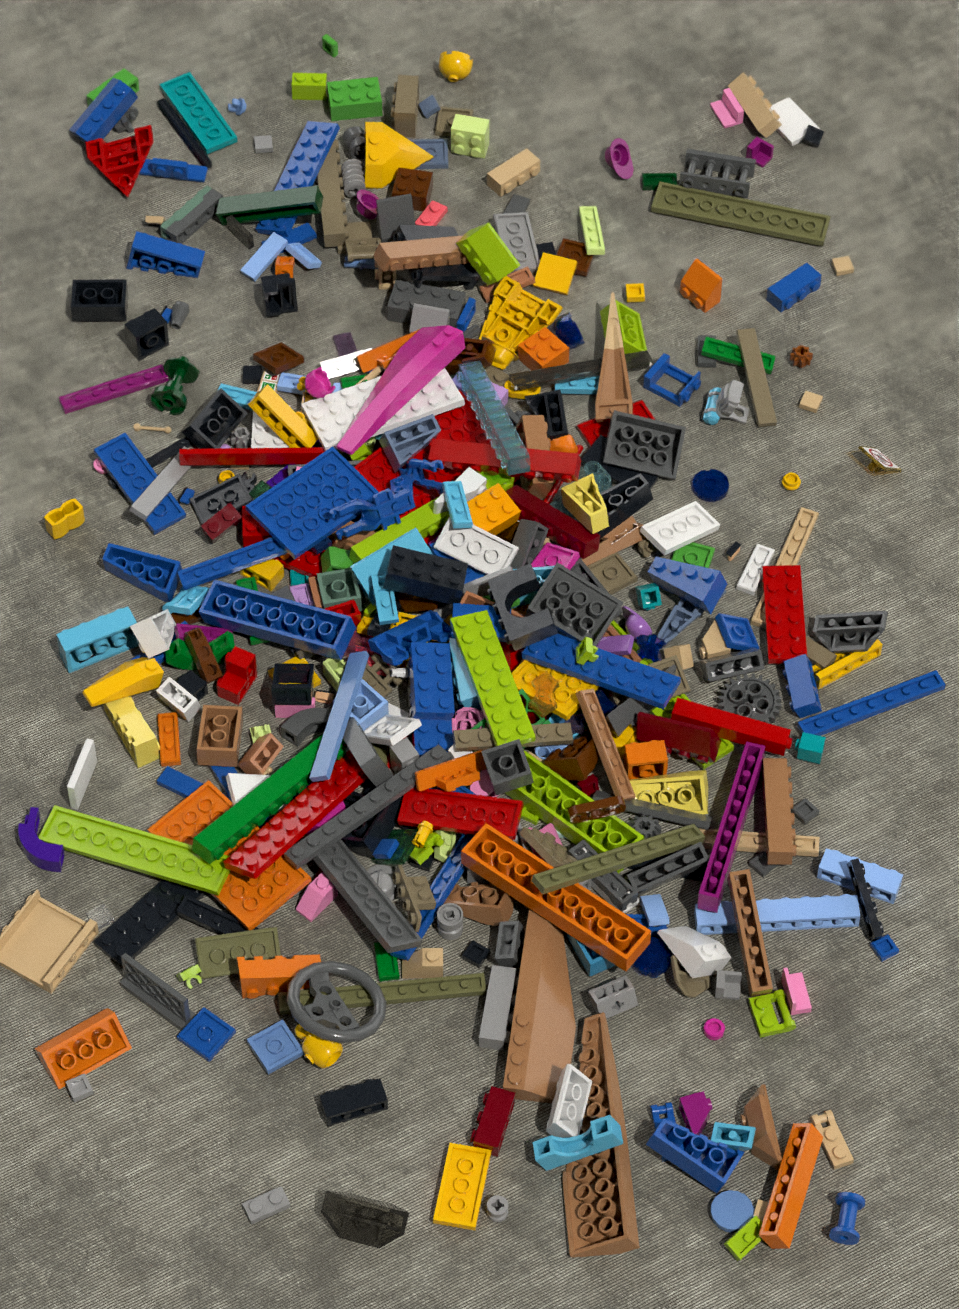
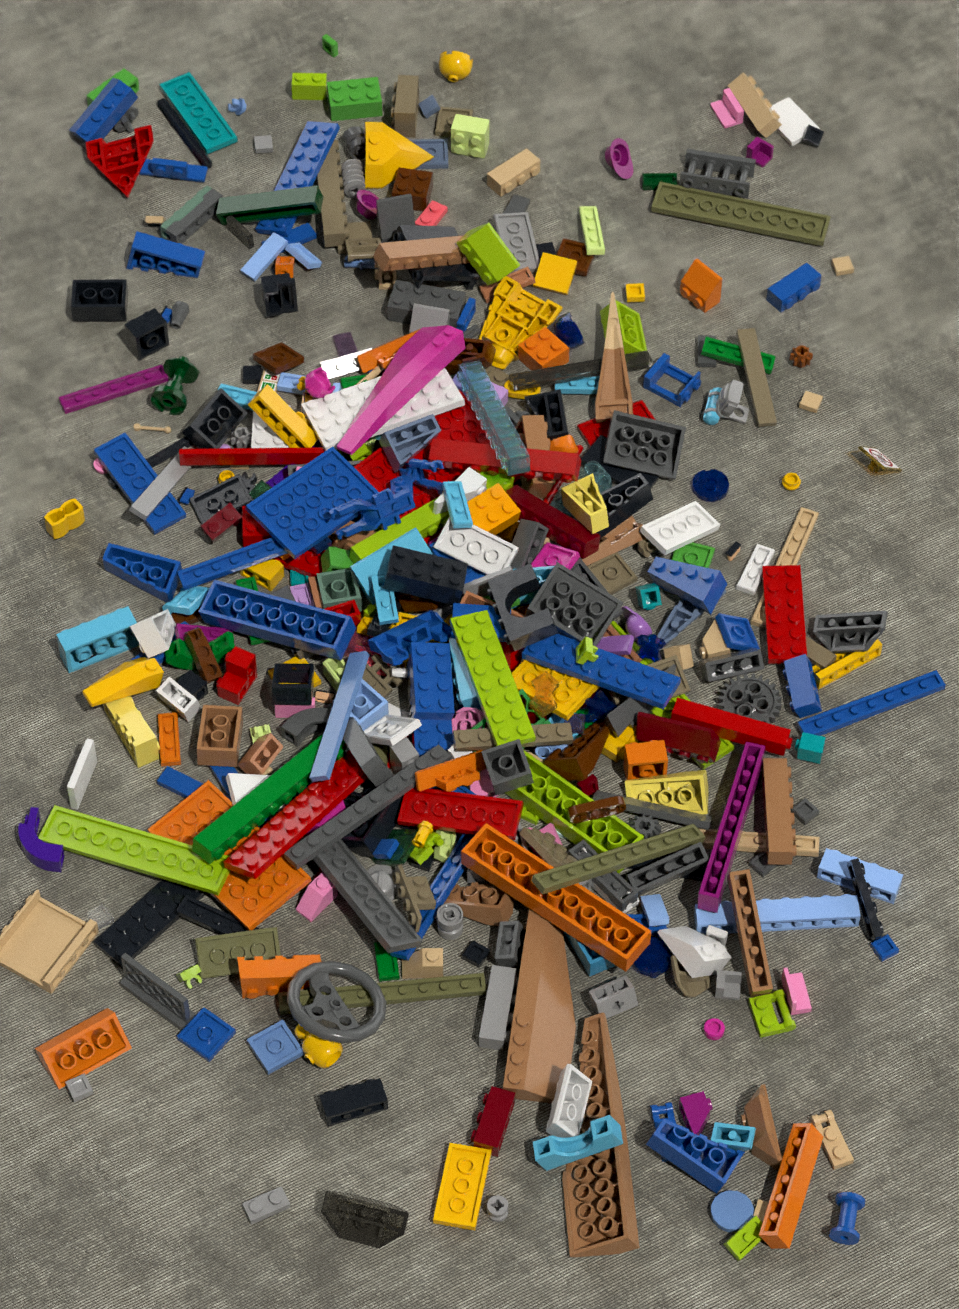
medium nougat tile [576,689,636,801] -> none
none -> white tile [706,925,728,947]

